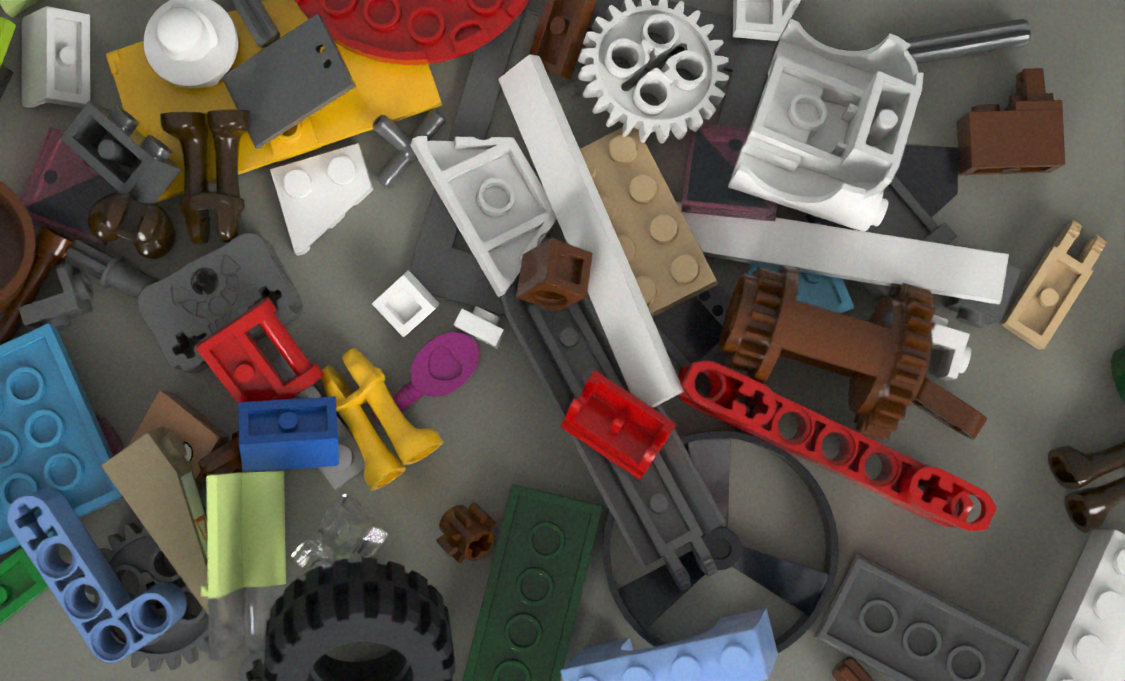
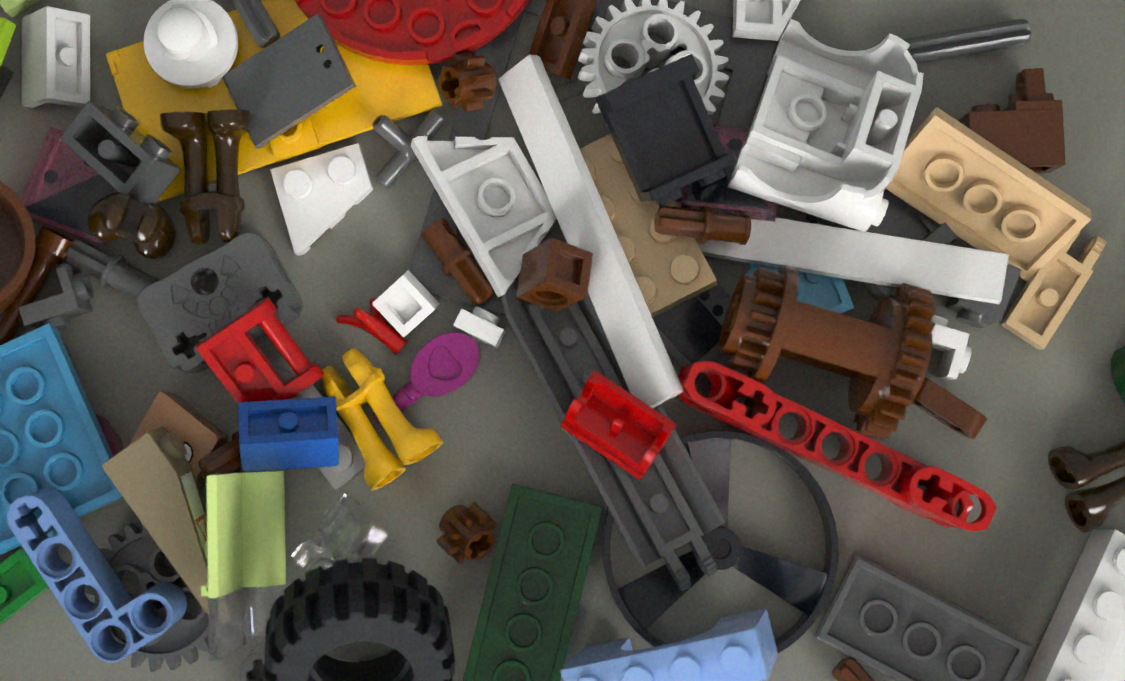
none -> red bar [336,298,408,355]
none -> reddish brown axle [421,218,494,306]
none -> reddish brown gear [439,52,497,112]
none -> black panel [595,54,737,206]
none -> reddish brown axle [654,206,751,245]
none -> tan plate [885,107,1091,282]

